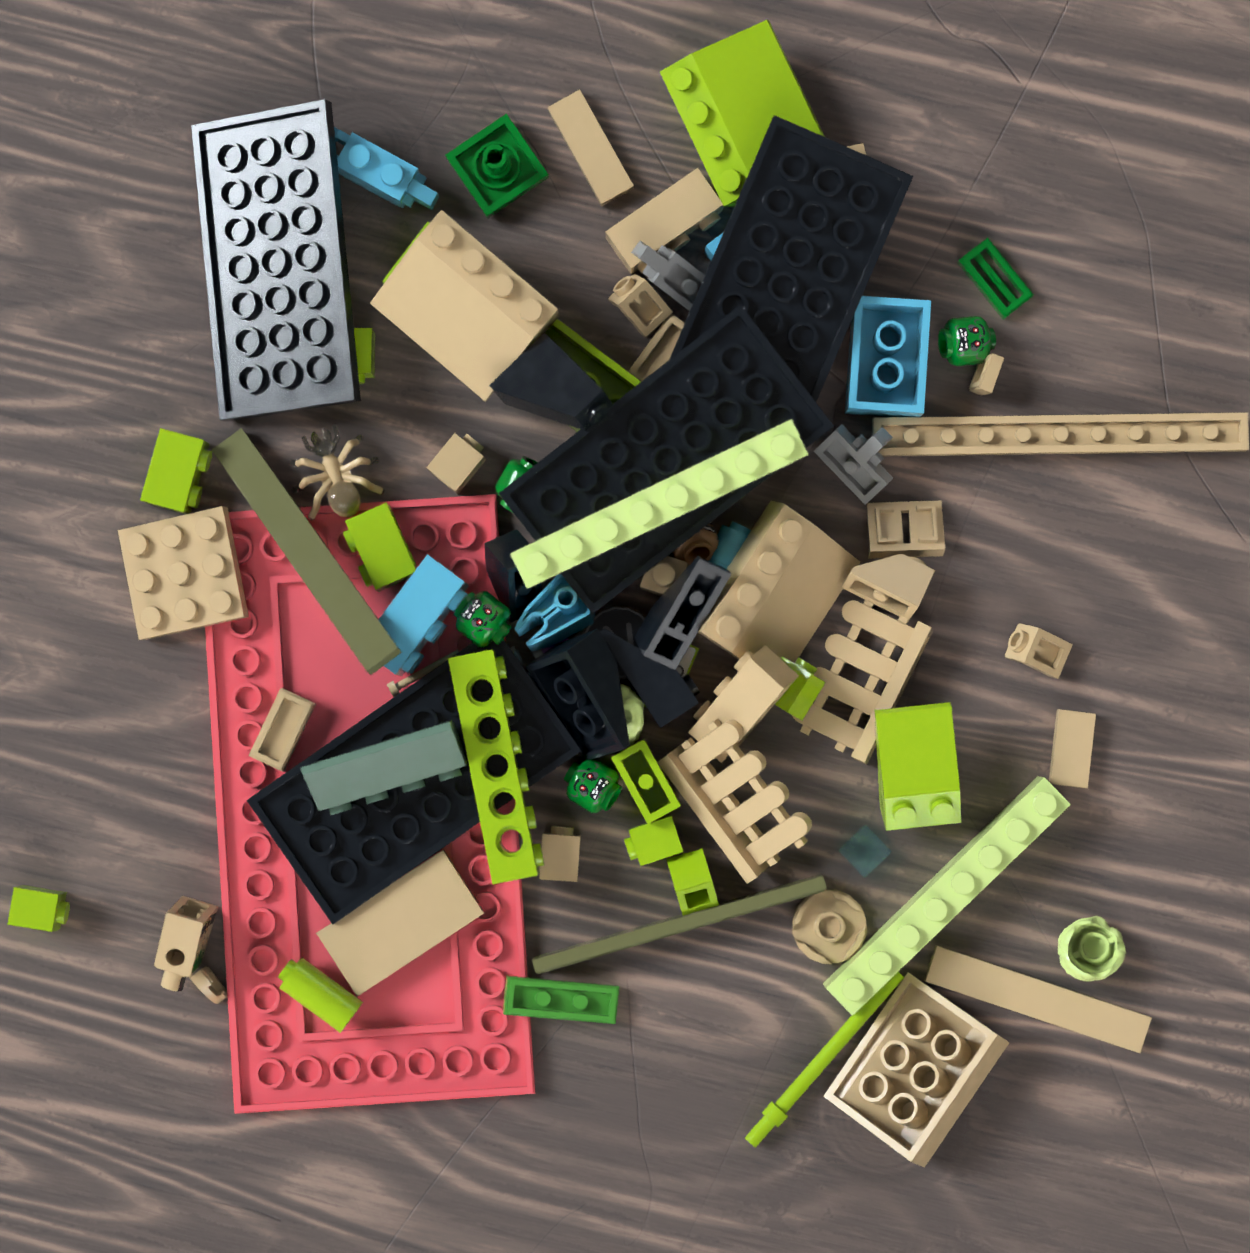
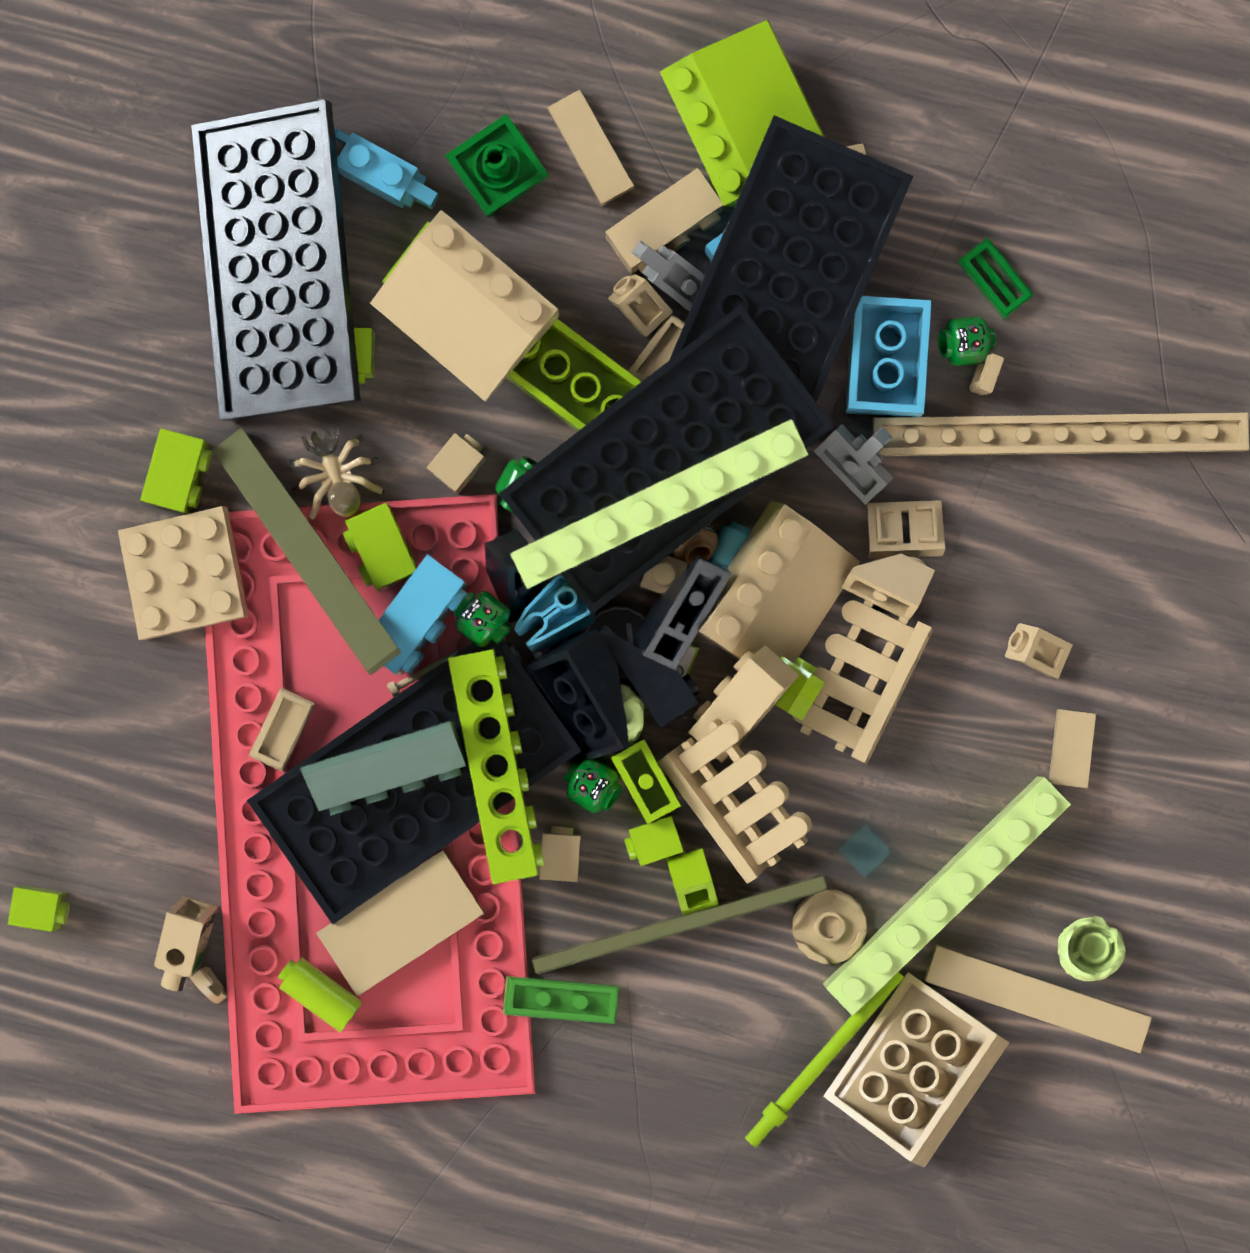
black slope [489,333,613,431] -> none
lime slope [874,702,961,831] -> none

